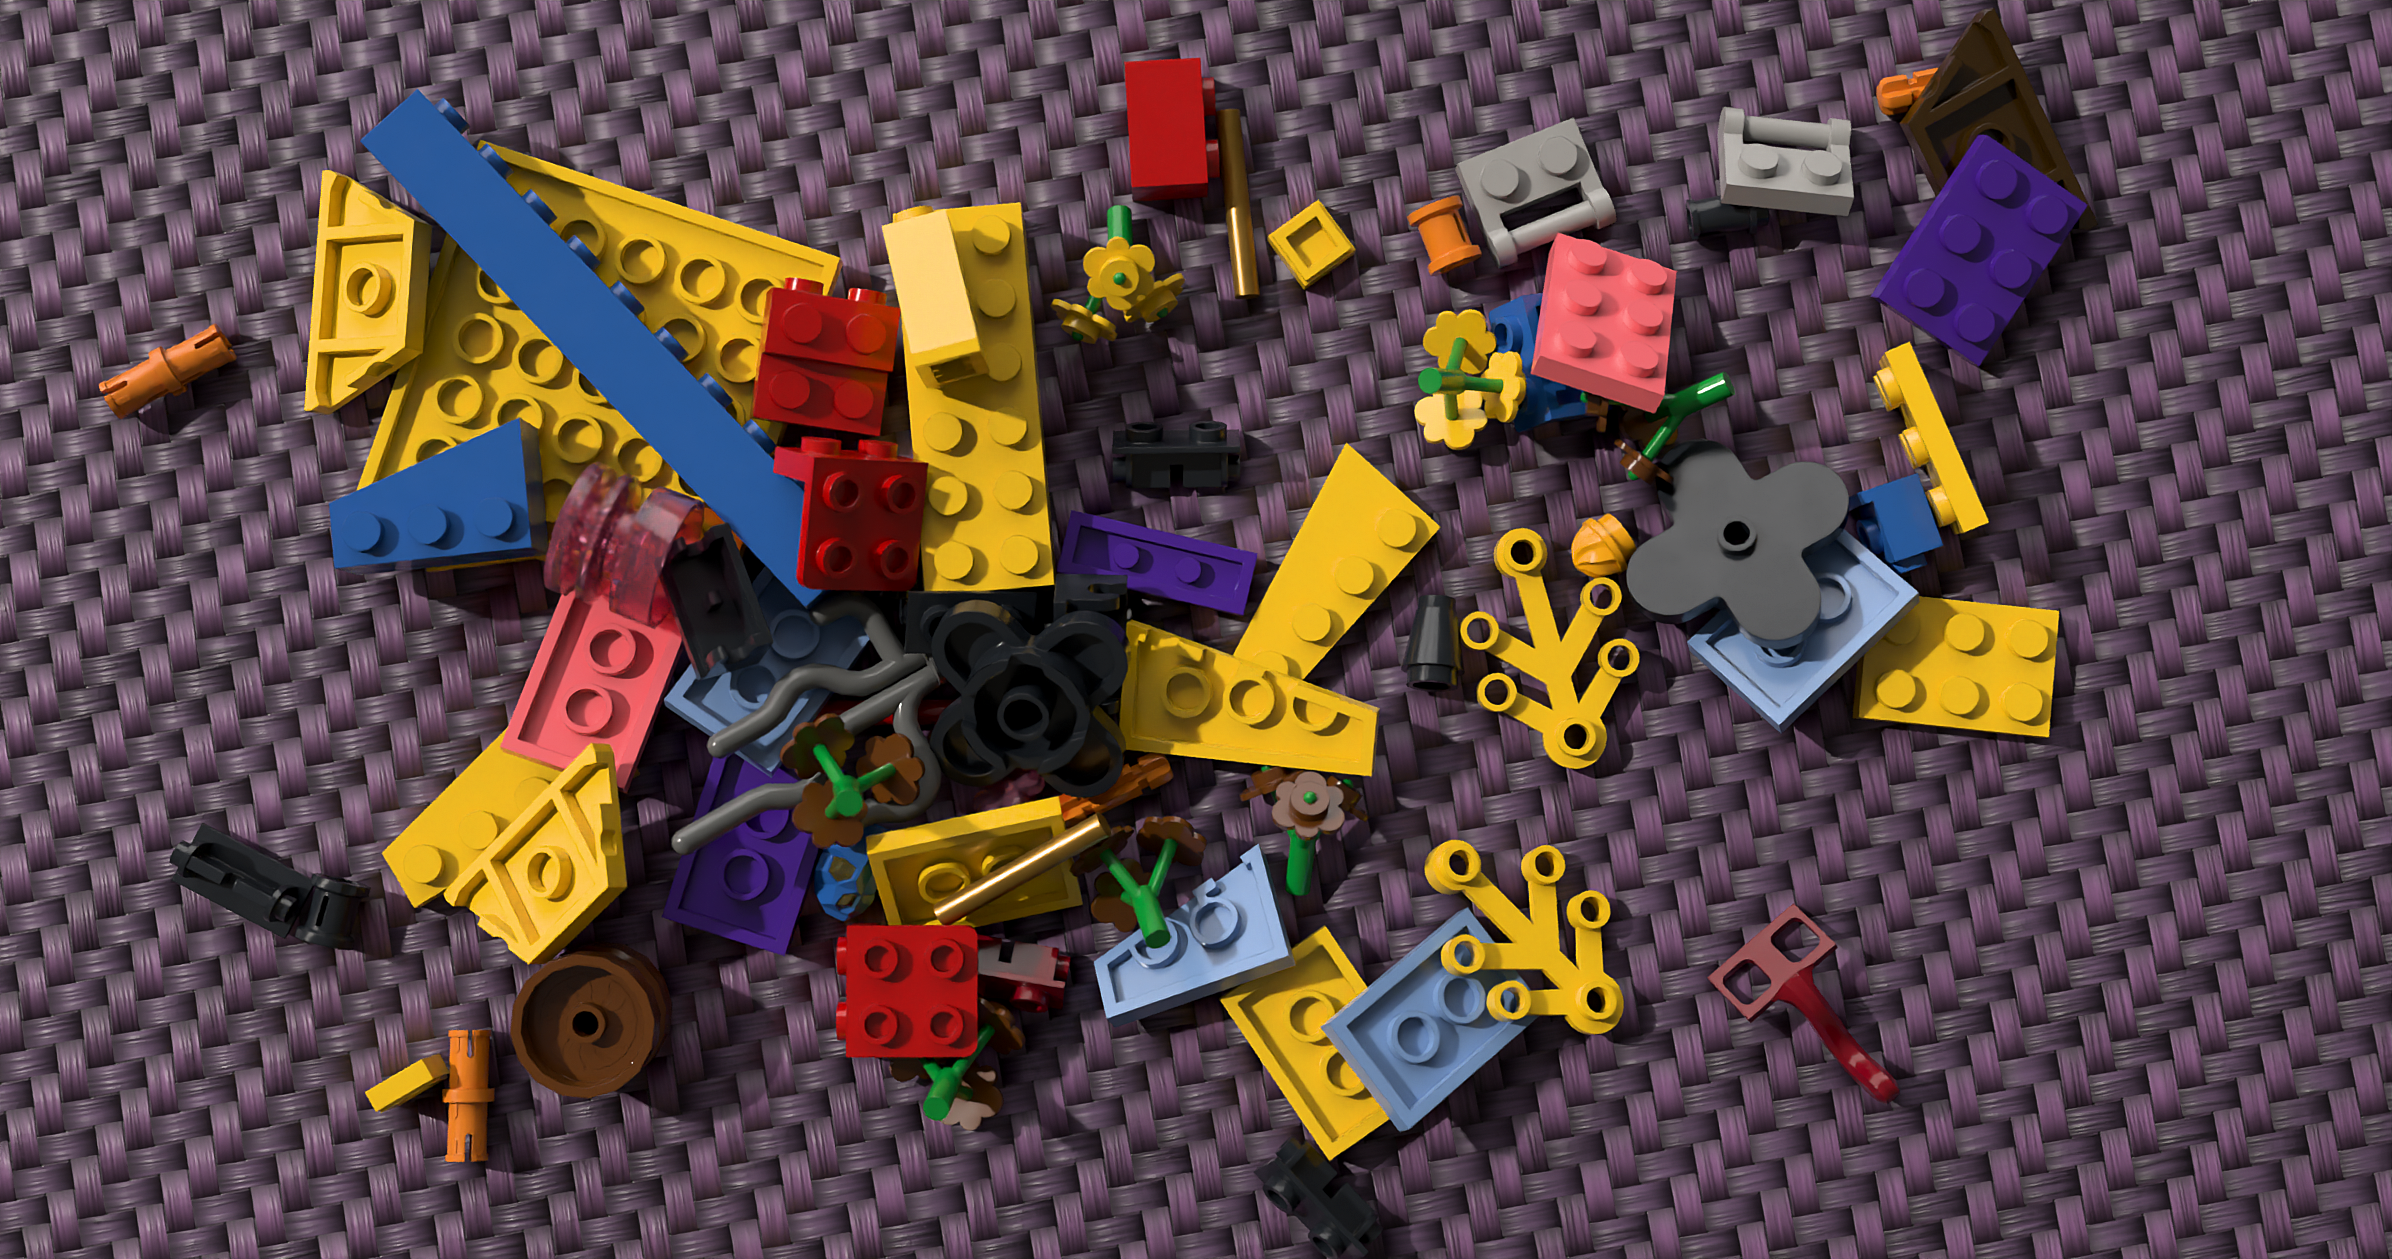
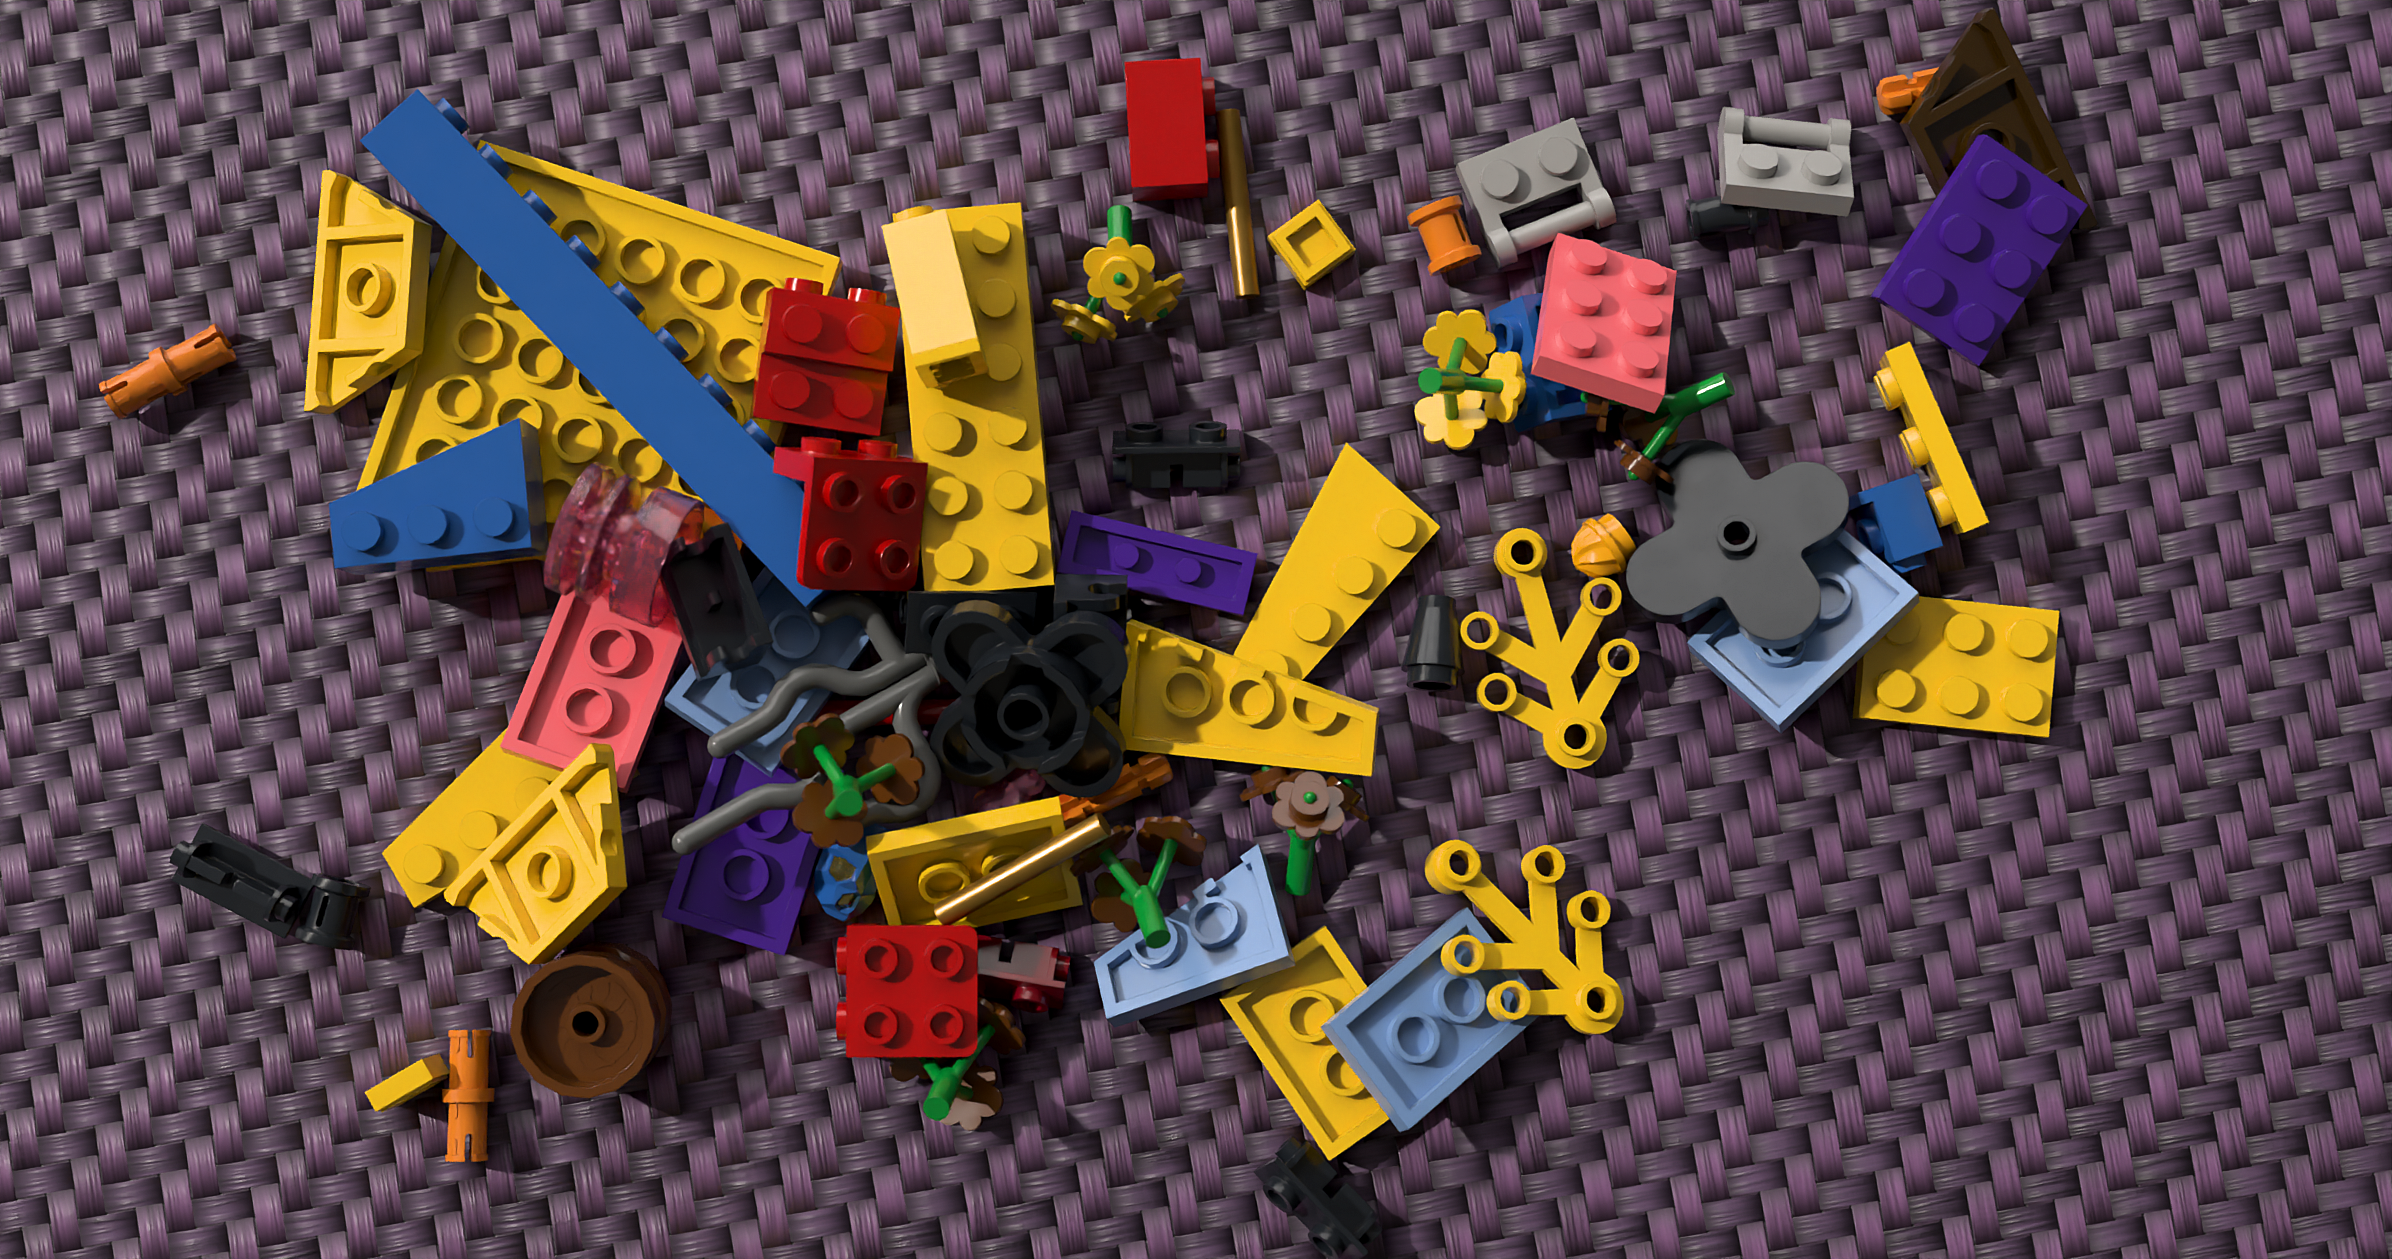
dark red piece [1707,903,1900,1105] -> none

